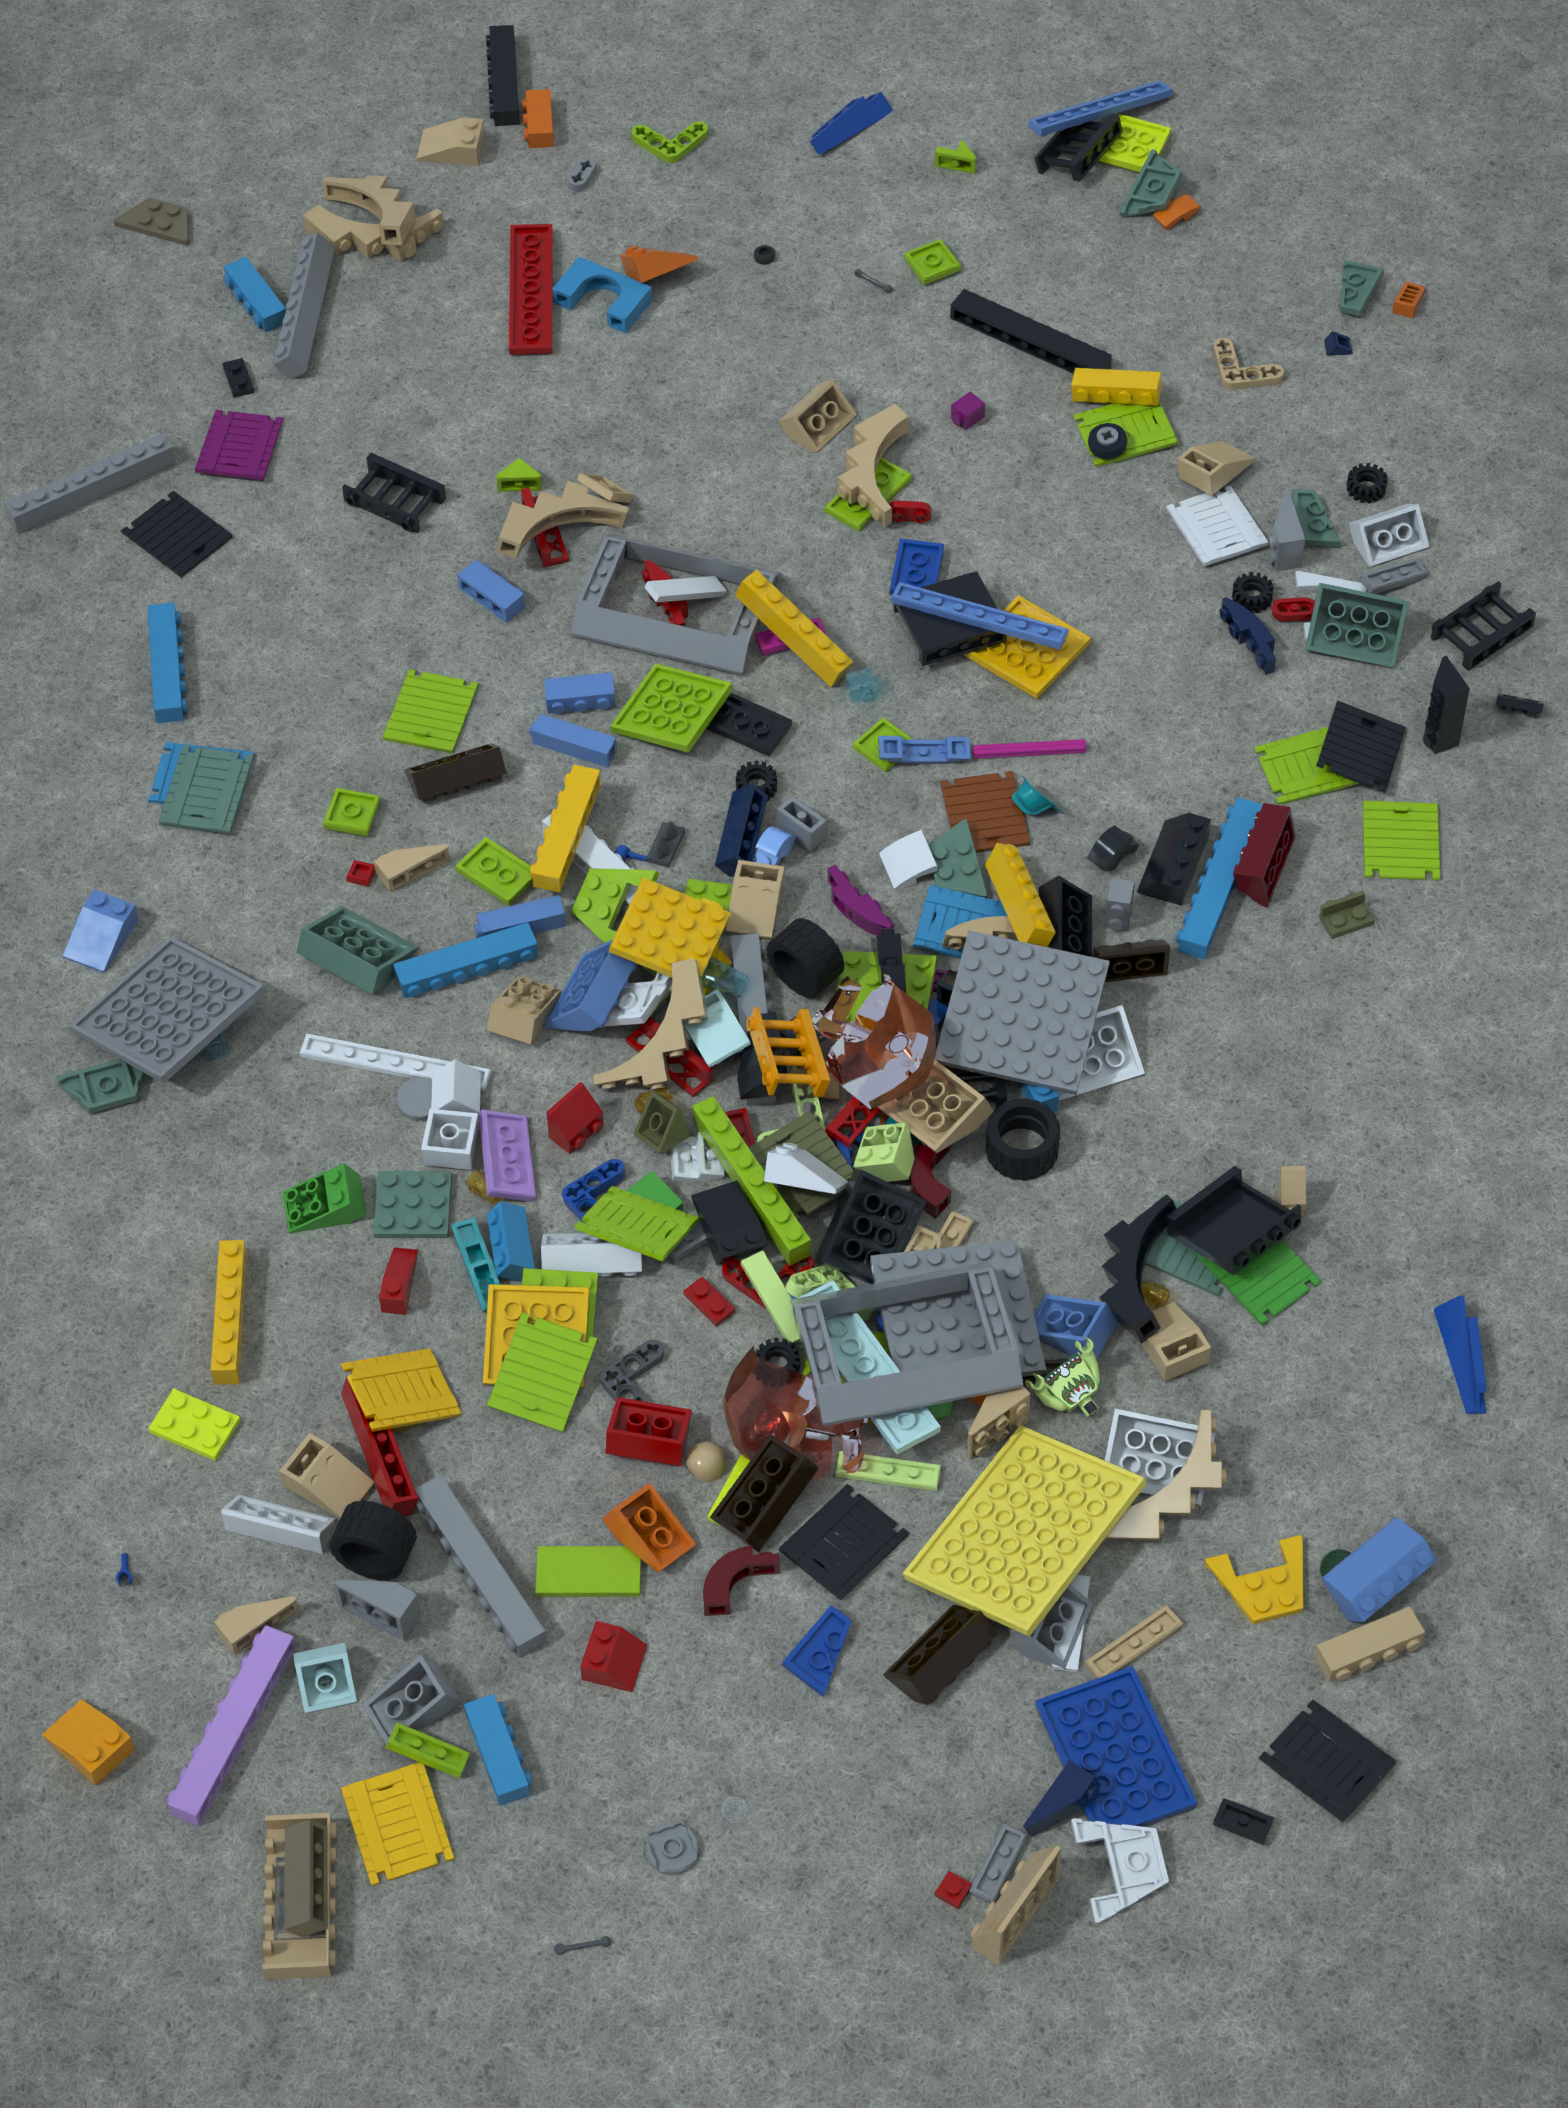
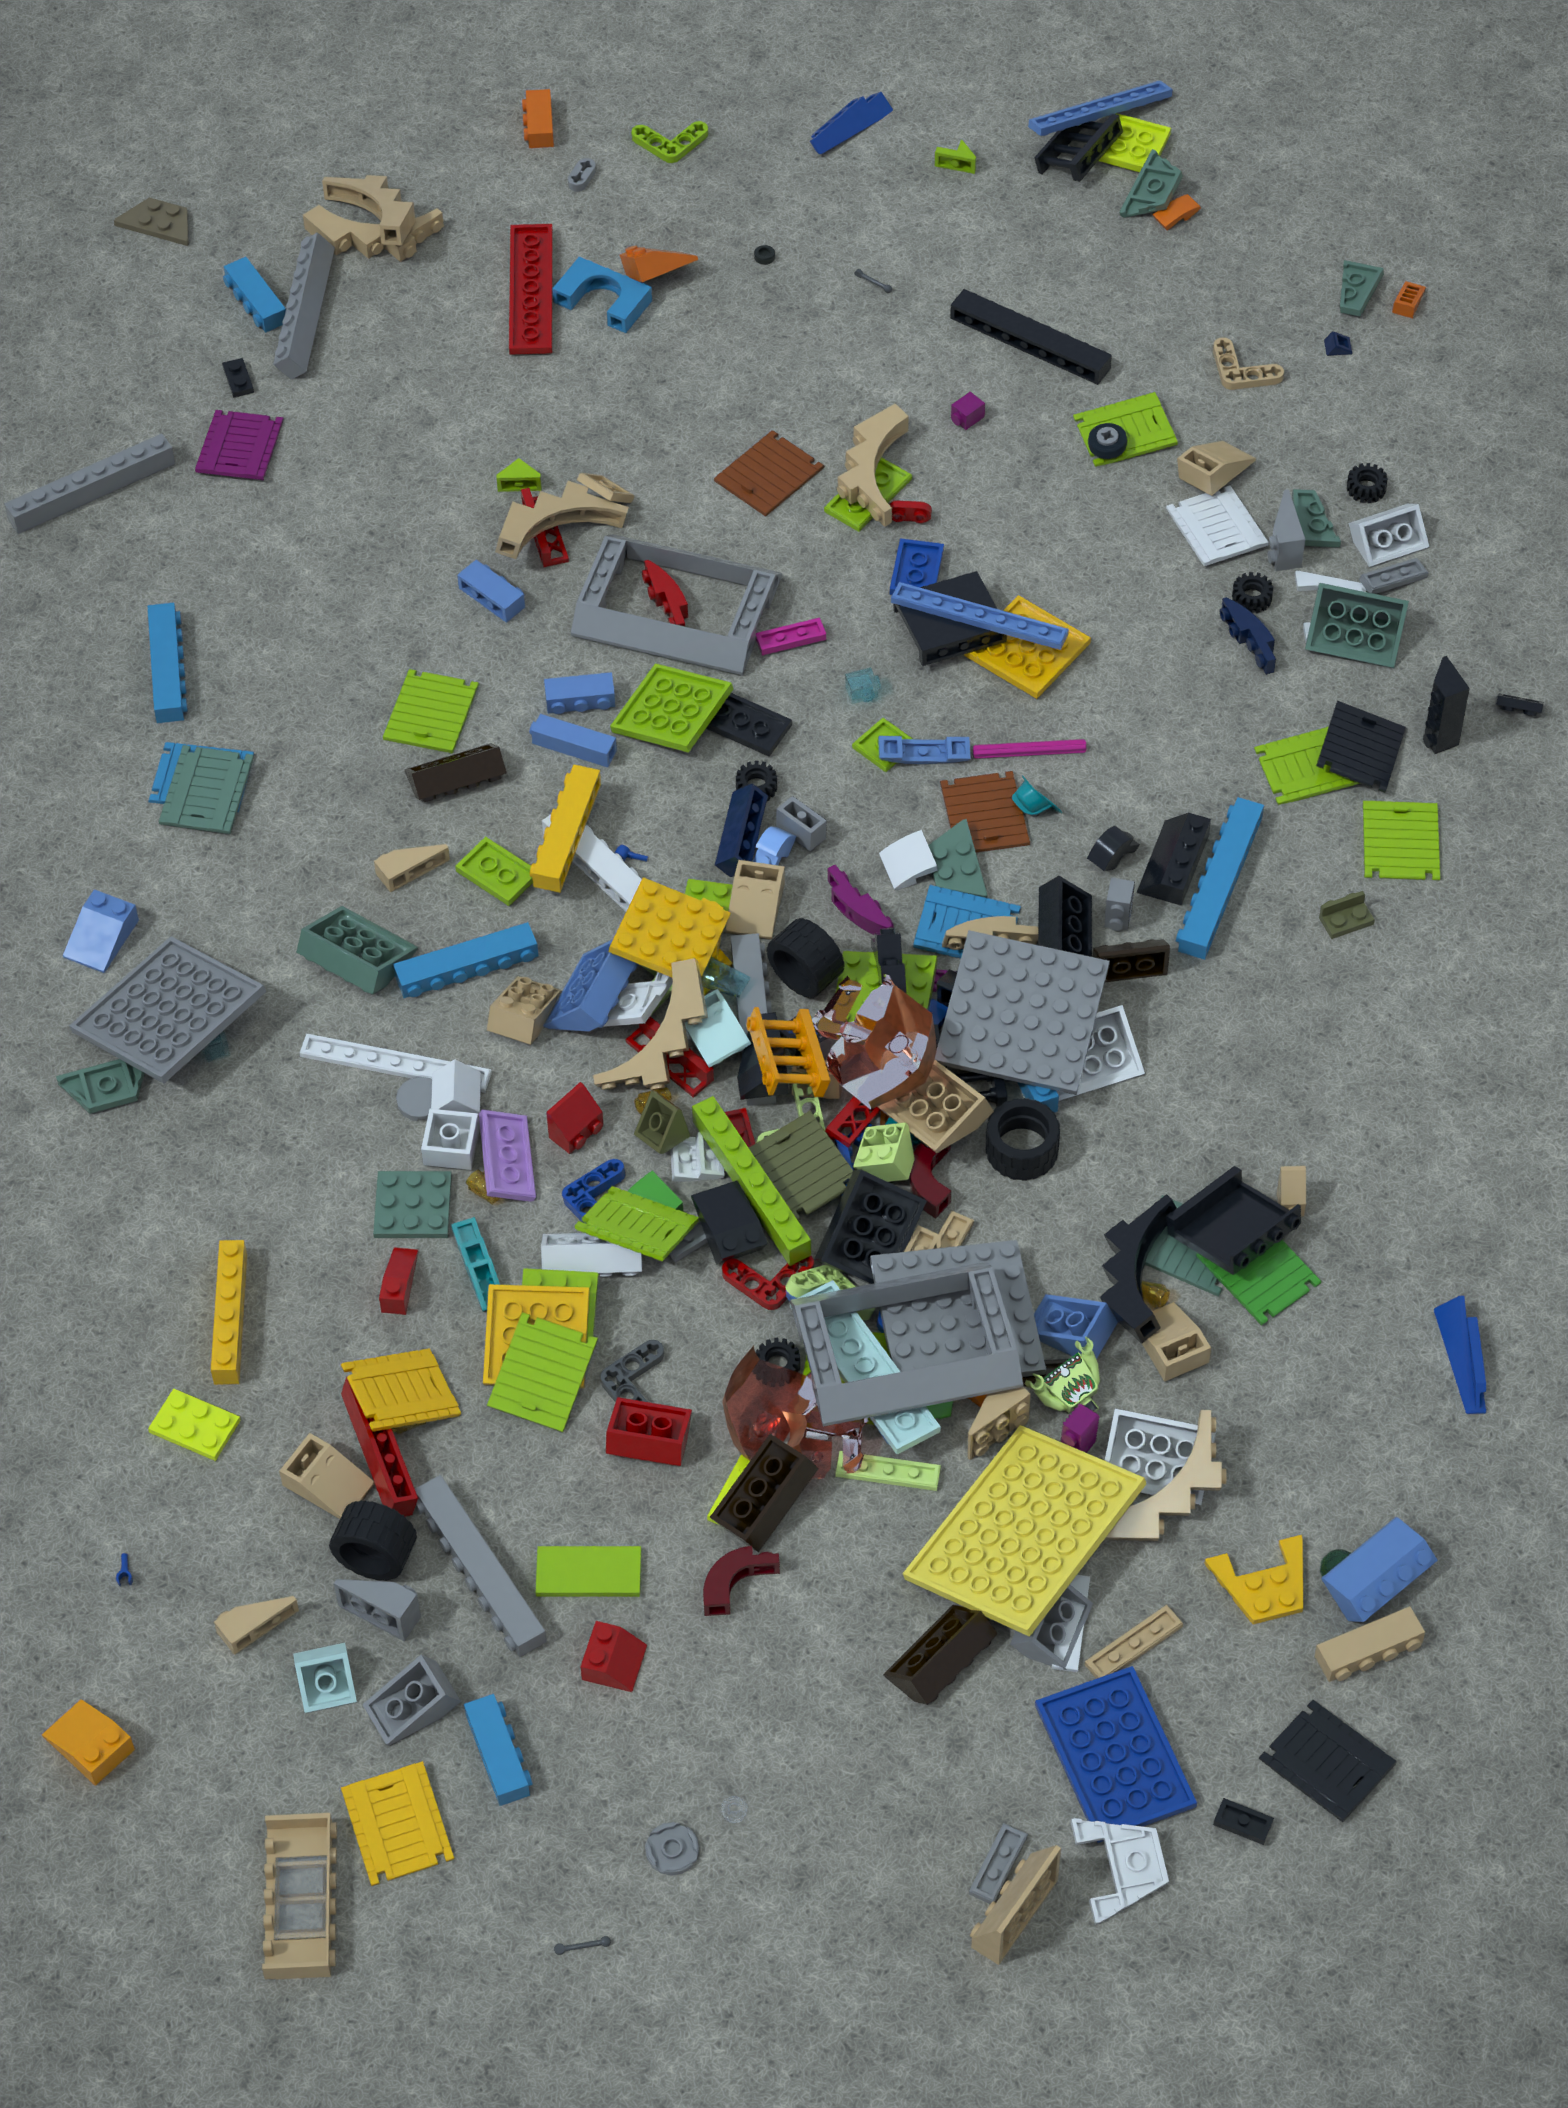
black door [121,491,233,577] -> none
lavender brick [167,1625,296,1826] -> none
white slope [221,1495,336,1554] -> none
bright green slope [282,1163,366,1233] -> none
dark tan brick [284,1819,328,1937] -> none
lime plate [323,788,381,837] -> none
black fence [342,453,446,534] -> none
red tile [346,860,375,887] -> none
lime plate [385,1722,470,1778] -> none
tan slope [417,118,485,166] -> none
medium blue brick [474,895,566,938] -> none
black brick [486,25,520,126] -> none
dark azure brick [487,1201,535,1282] -> none
lime wing [571,868,660,943] -> none
orange slope [602,1483,697,1573] -> none
white tile [645,576,727,602] -> none
dark grey tile [647,821,685,868] -> none
red plate [683,1276,735,1327] -> none
tan hair [686,1441,726,1482] -> none
yellow brick [735,569,853,687] -> none
yellowish green tile [740,1250,800,1344] -> none
white slope [764,1143,848,1194] -> none
tan slope [778,380,857,453] -> none
black door [779,1484,909,1600] -> none
blue wing [782,1605,851,1697] -> none
lime plate [904,239,961,285] -> none
red plate [935,1871,972,1909] -> none
yellow brick [985,843,1056,947] -> none
dark blue slope [1023,1760,1101,1836] -> none
yellow brick [1071,368,1162,406] -> none
dark red slope [1233,803,1296,908] -> none
red plate [1272,597,1315,622] -> none
black fence [1431,581,1536,671] -> none
none -> dark orange door [714,430,825,517]
none -> magenta brick [1060,1404,1100,1453]

